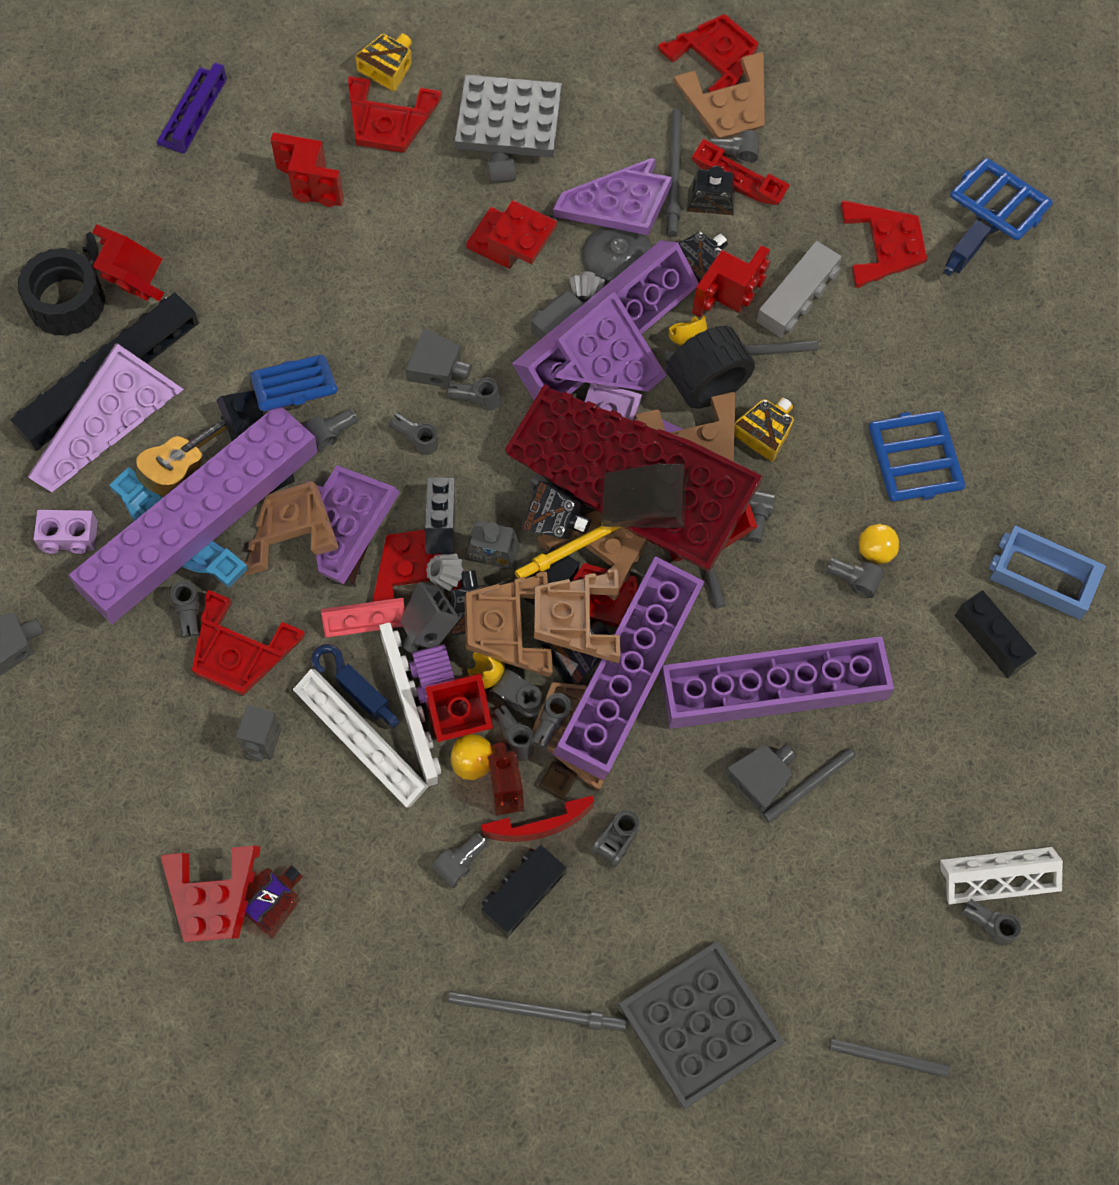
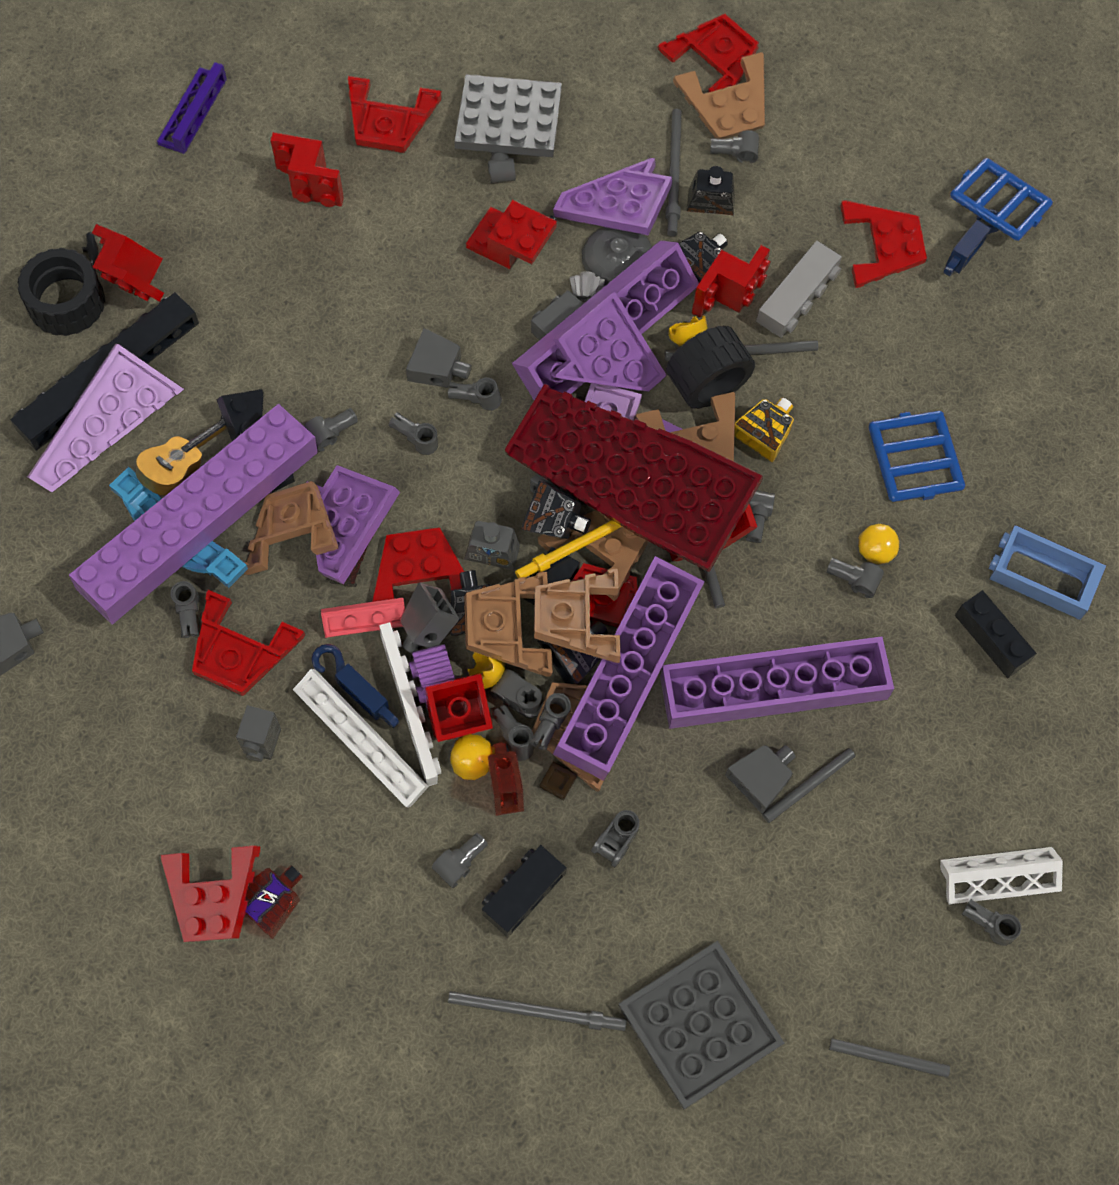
lavender brick [34,510,98,554] -> none
blue bar [250,355,338,411] -> none
torso [355,34,412,92] -> none
black brick [425,477,455,554] -> none
light grey piece [426,554,464,591] -> none
red slope [481,795,594,842] -> none
clear smoke slope [602,464,687,528] -> none
red slope [691,139,790,205] -> none

